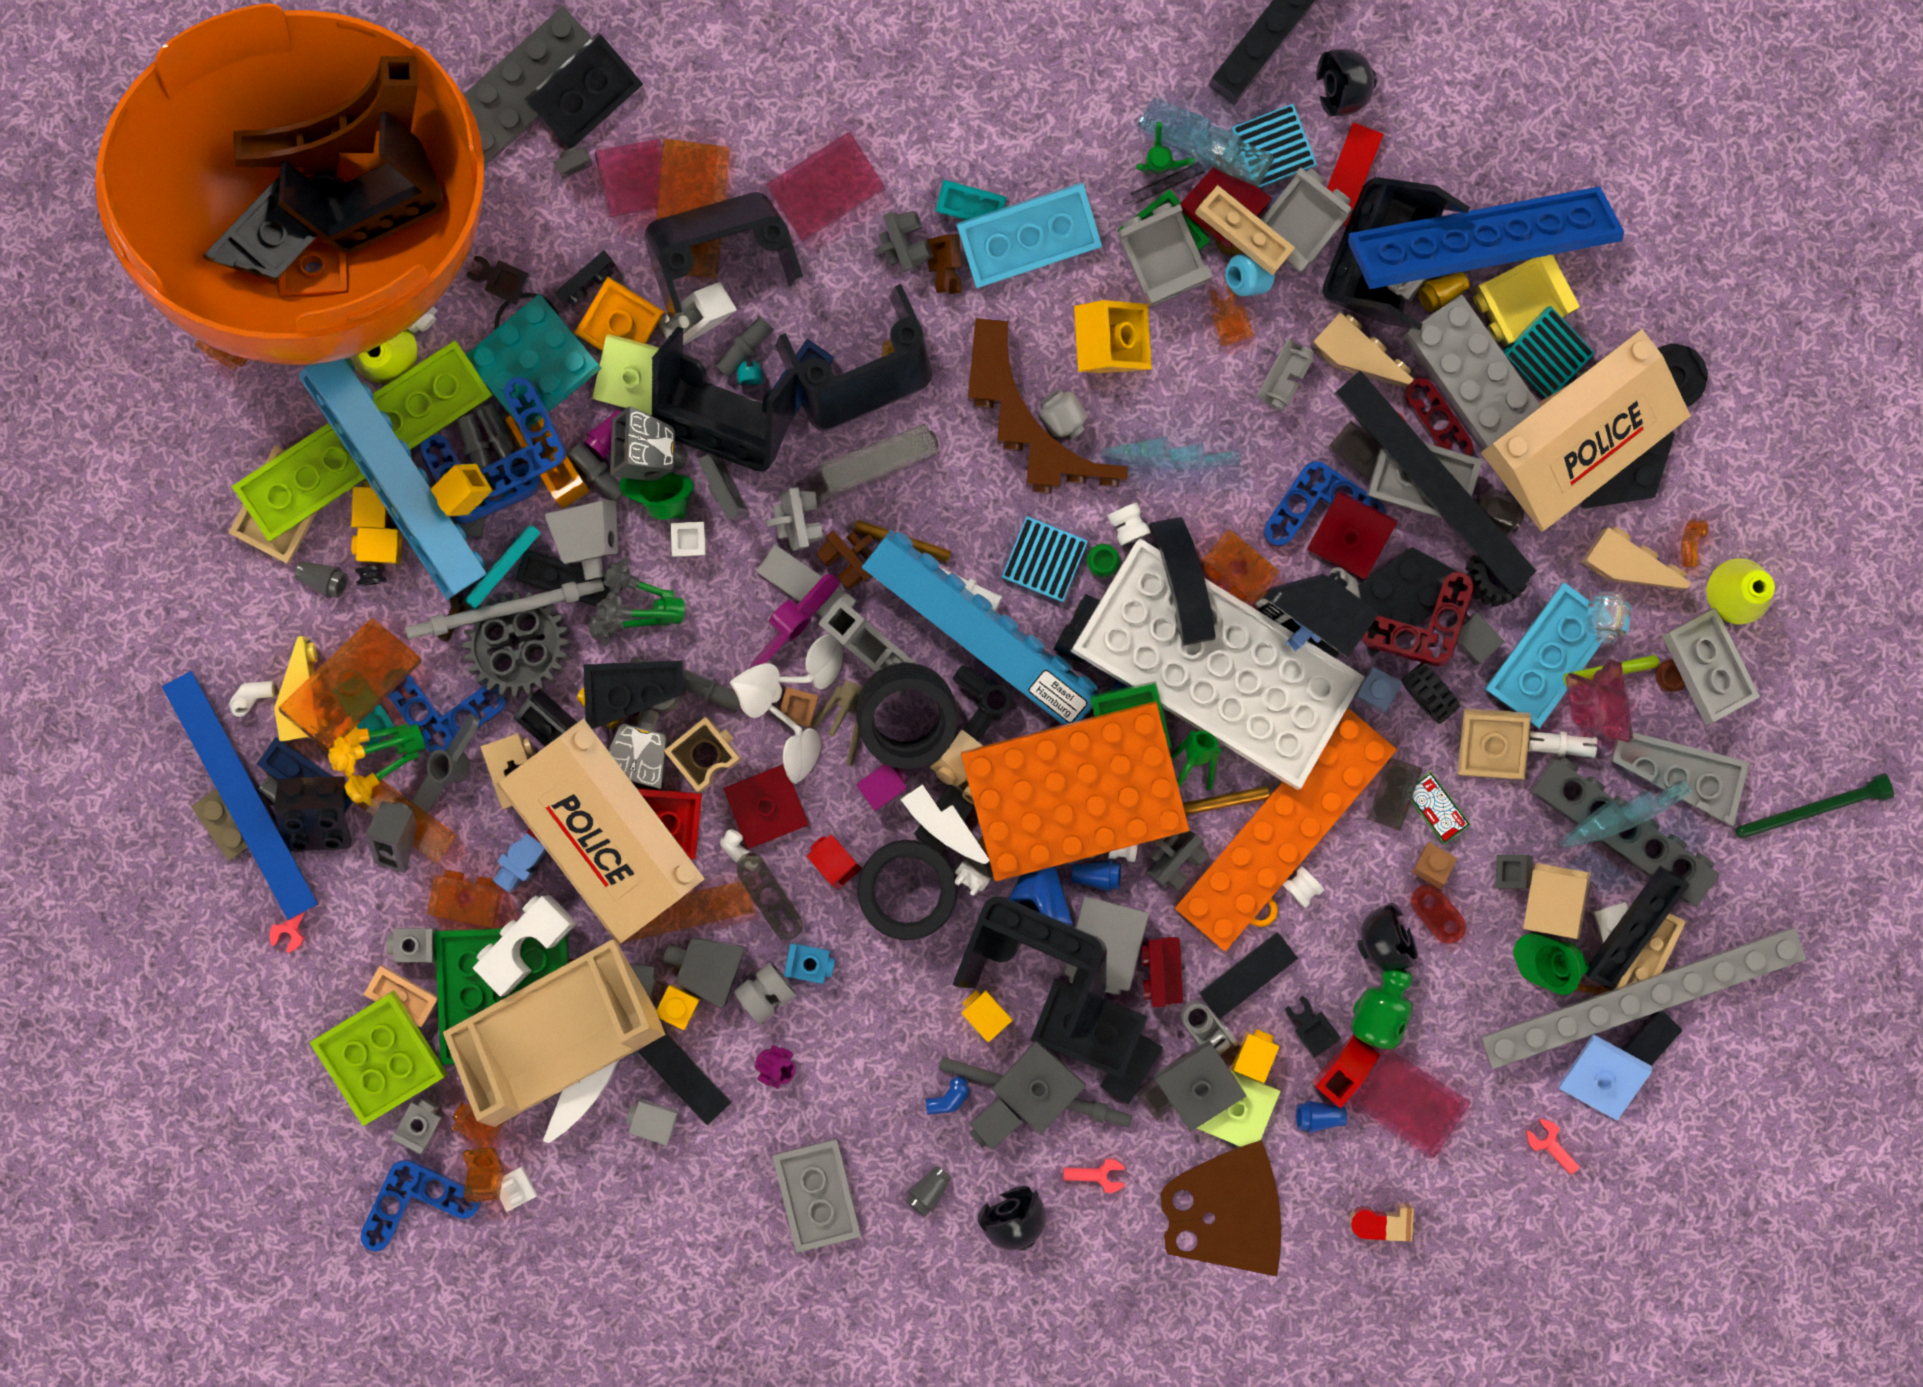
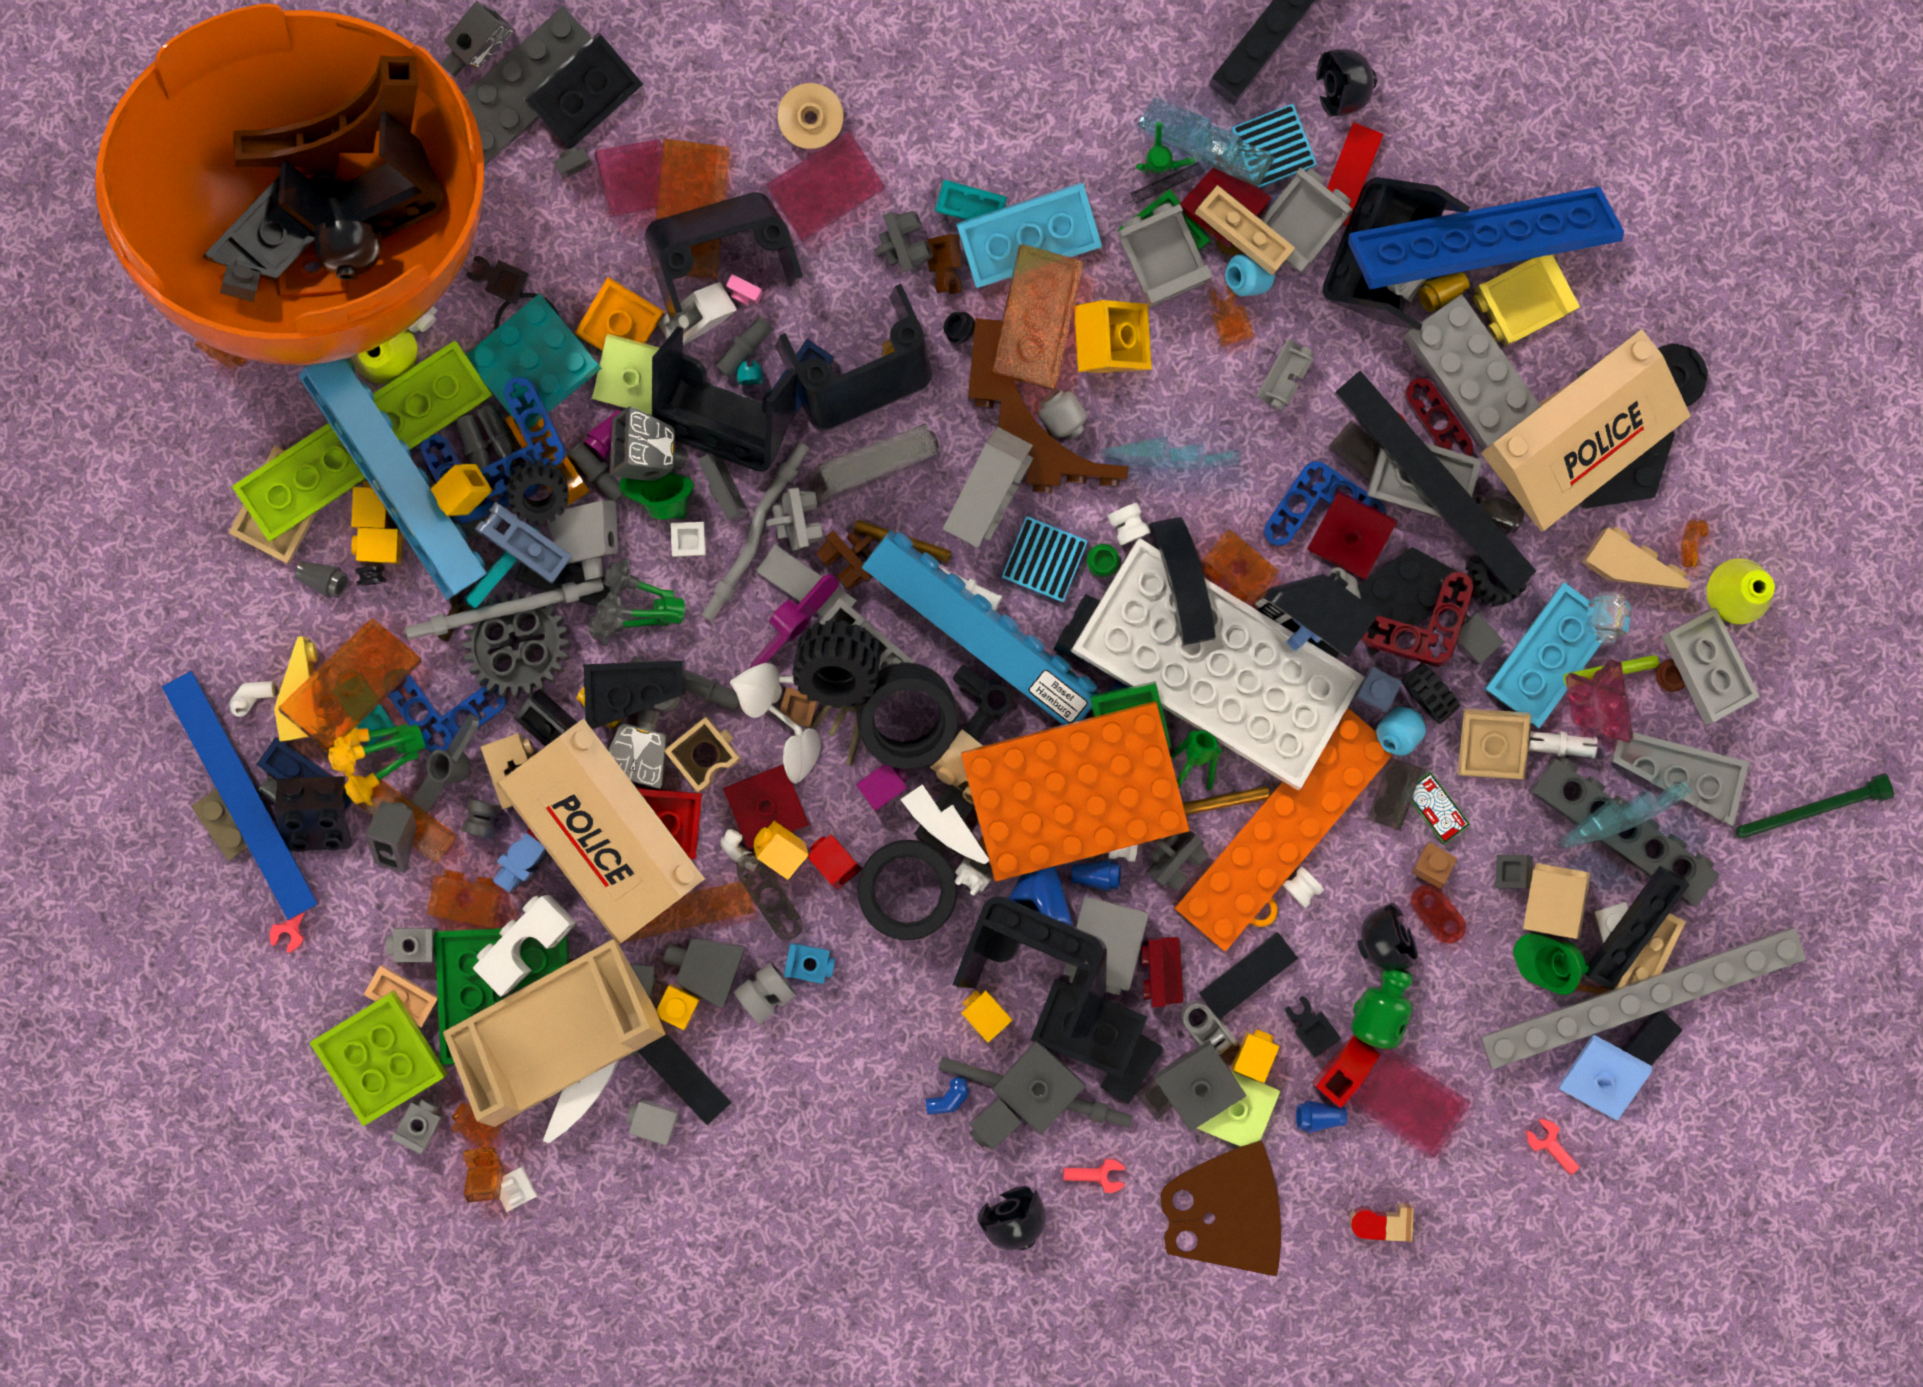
blue beam [360,1159,481,1252] -> none
black plate [554,250,616,307] -> none
magenta gear [755,1045,796,1089] -> none
light grey plate [772,1138,861,1253] -> none
dark grey cone [905,1166,952,1217] -> none
tan slope [1310,313,1414,388] -> none
tile [1503,306,1595,399] -> none
none -> dark grey plate [220,263,261,302]
none -> black cylinder [314,220,382,280]
none -> dark grey torso [441,1,516,77]
none -> flat silver wheel [461,798,501,838]
none -> sand blue plate [475,502,572,584]
none -> black tyre [507,460,569,525]
none -> light grey bar [701,441,810,622]
none -> bright pink plate [726,274,763,306]
none -> yellow brick [754,821,809,880]
none -> tan dish [777,83,844,149]
none -> black tyre [792,620,881,708]
none -> black plate [943,312,975,344]
none -> light grey brick [943,427,1033,547]
none -> clear orange tile [990,244,1084,391]
none -> medium azure head [1376,706,1426,756]

